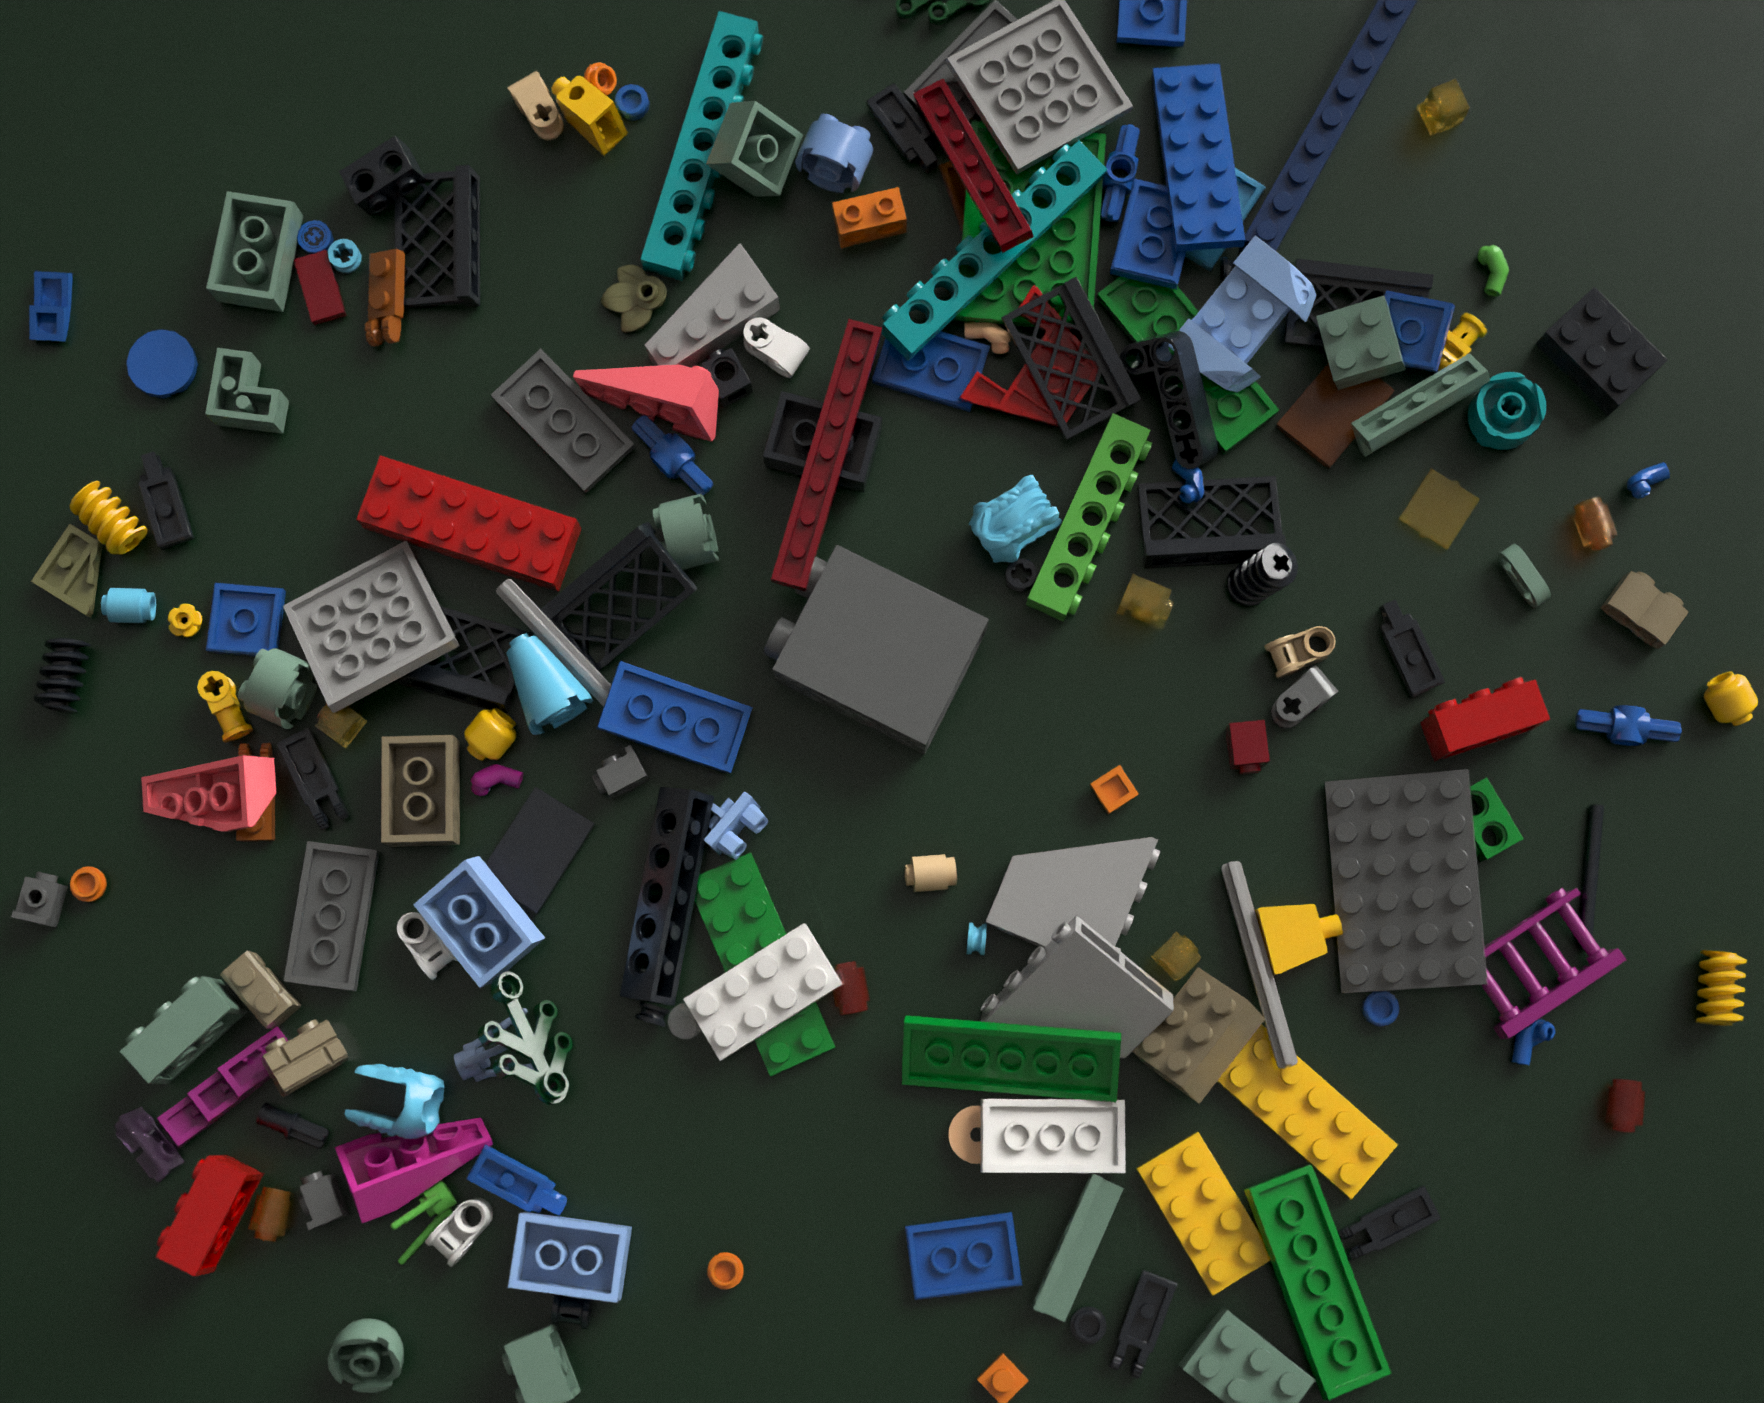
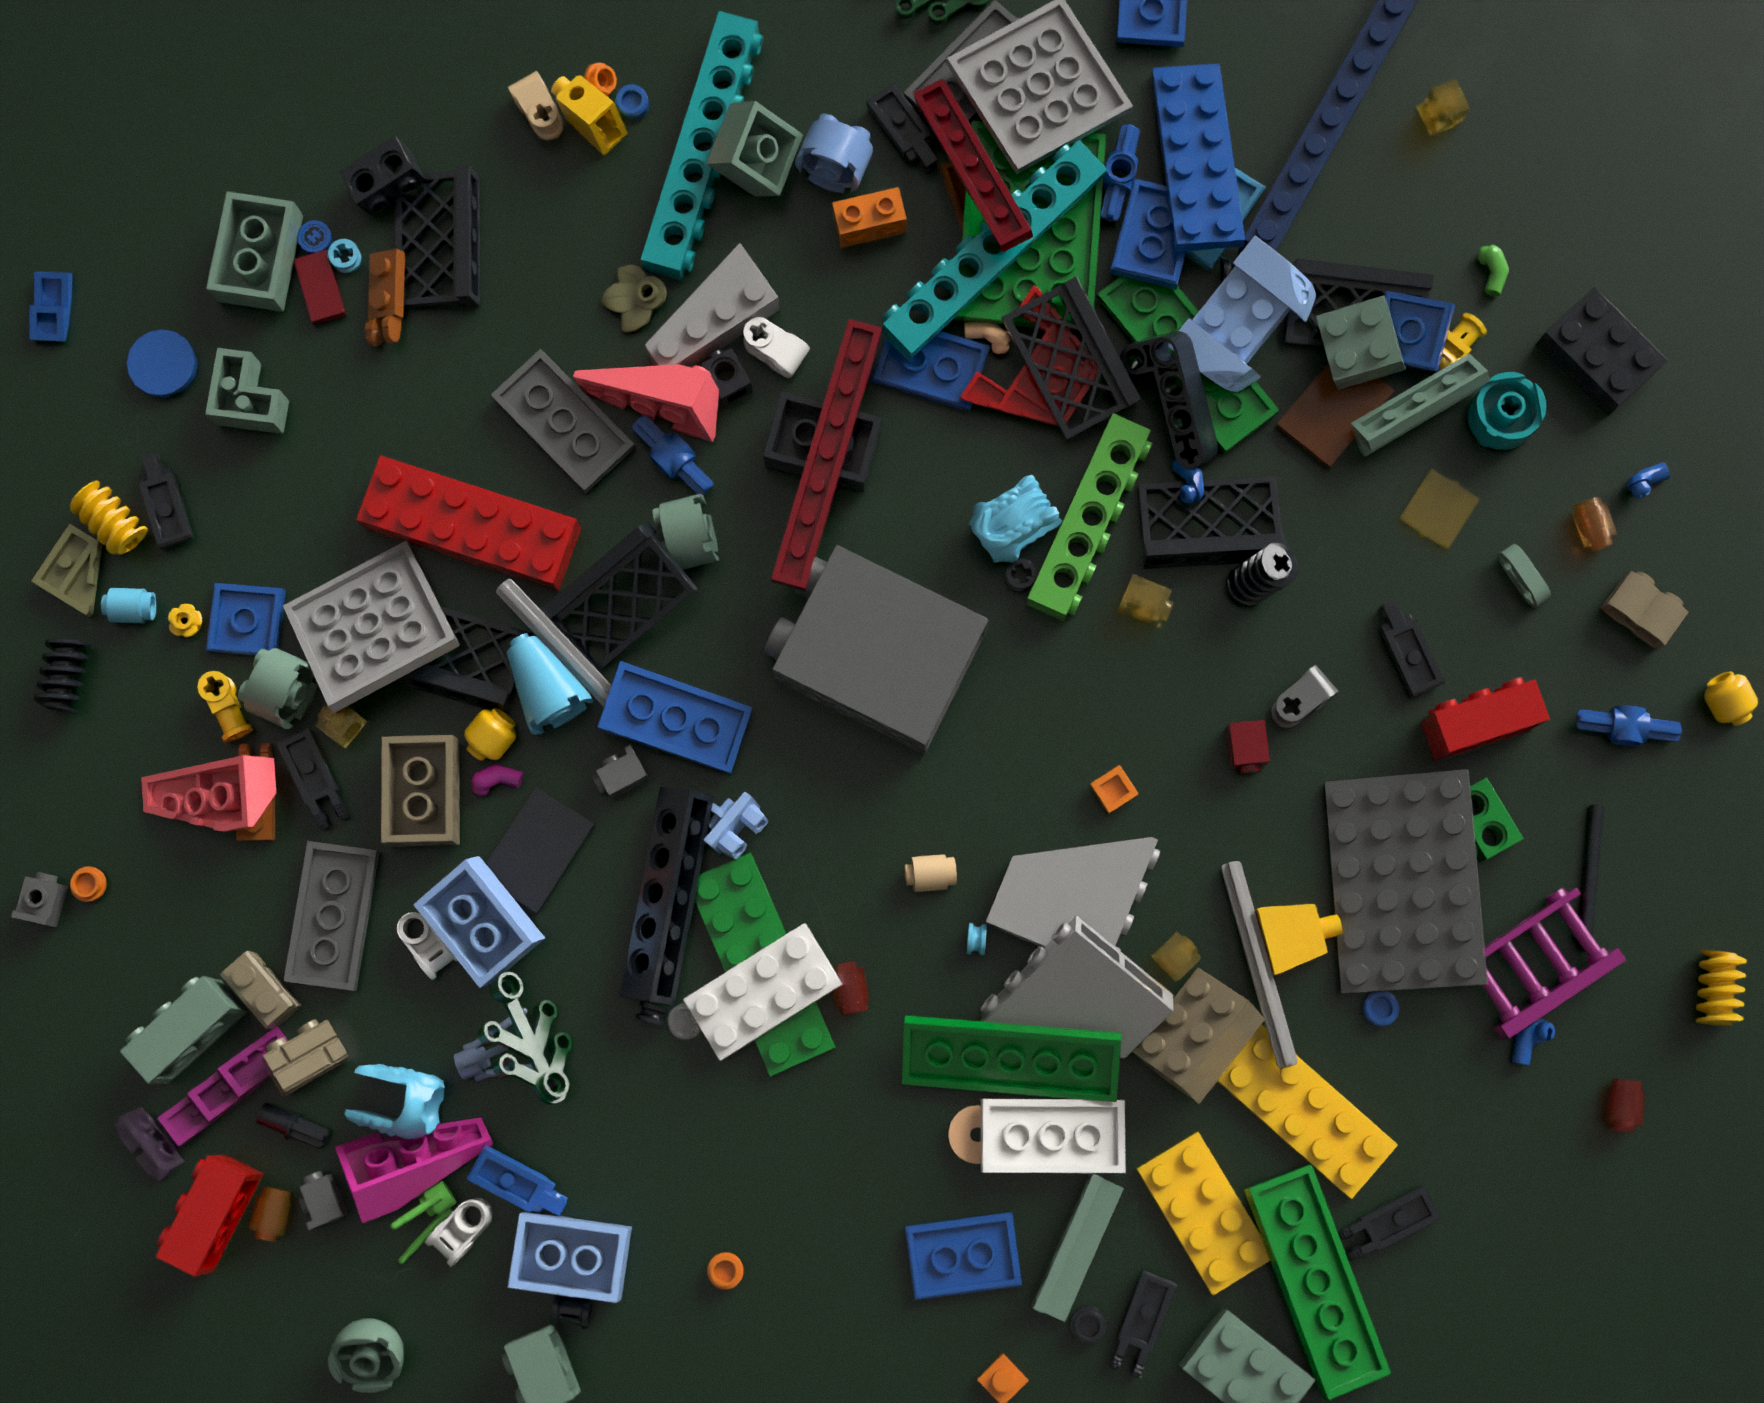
tan piece [1264,626,1336,679] -> none

